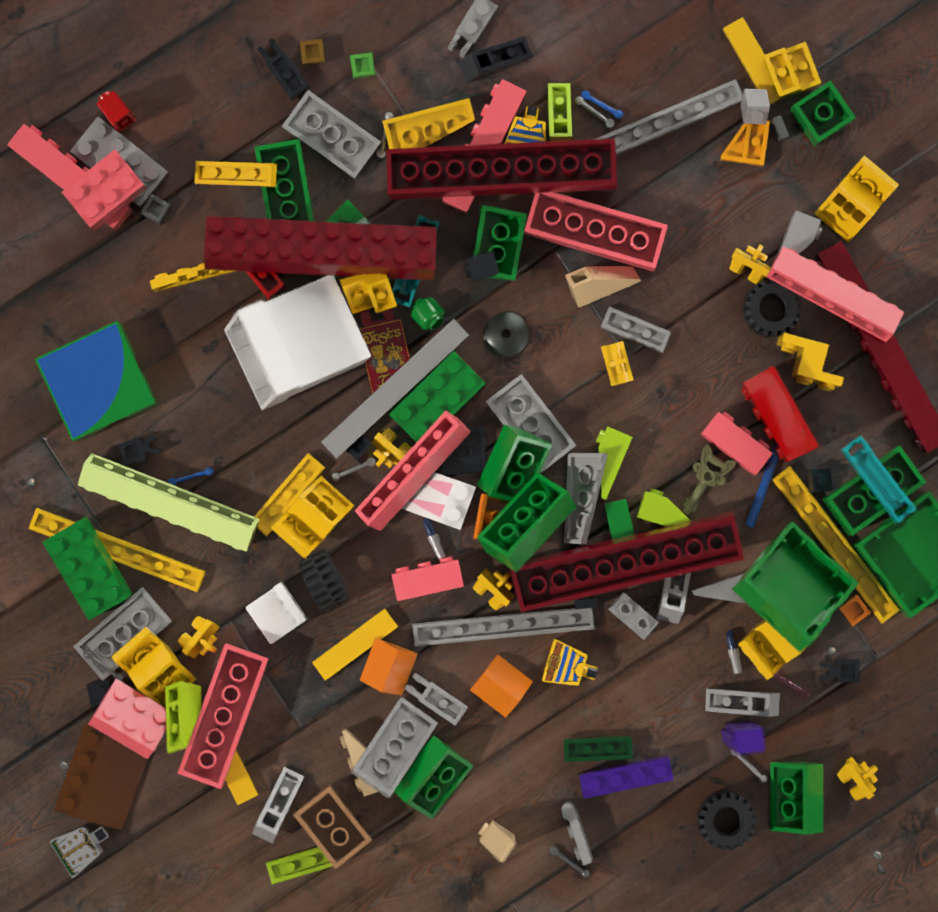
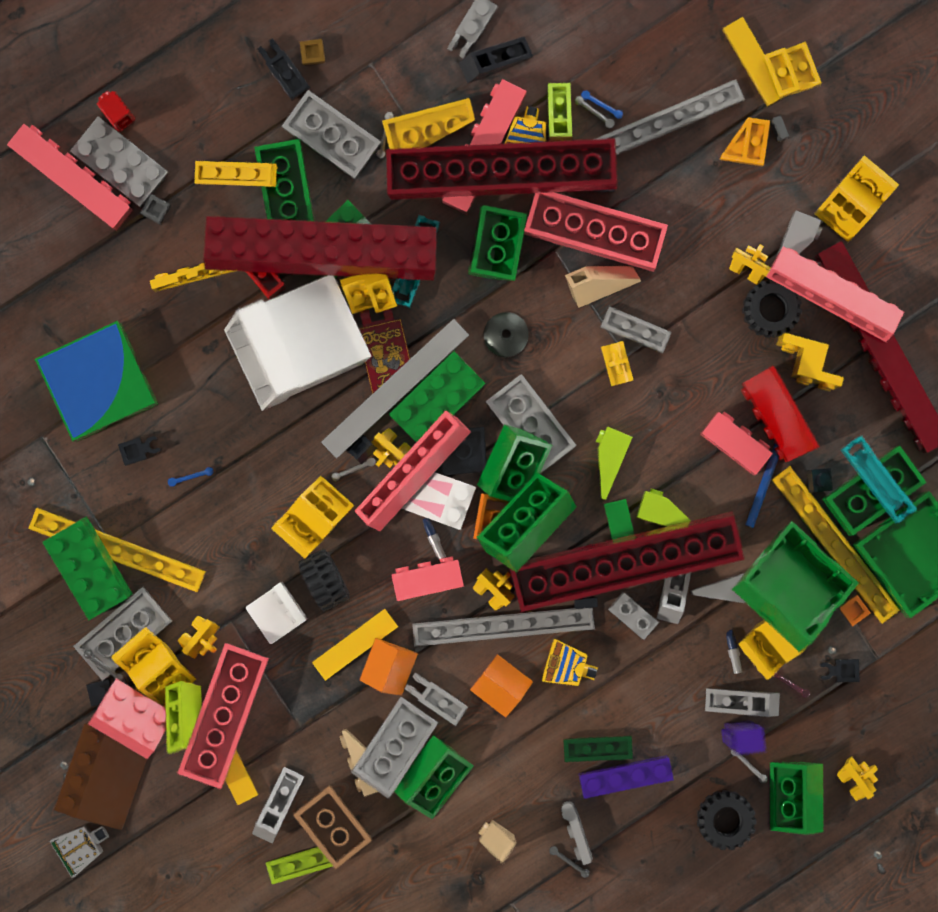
coral brick [62,149,147,231] -> none
yellowish green brick [78,453,260,551] -> none
yellow tile [254,453,326,536] -> none
bright green tile [350,52,375,79] -> none
green head [411,297,445,331] -> none
black brick [462,251,499,283] -> none
light grey wing [564,453,608,544] -> none
olive piece [682,445,736,516] -> none
light grey brick [741,89,770,124] -> none
green brick [790,80,856,147] -> none

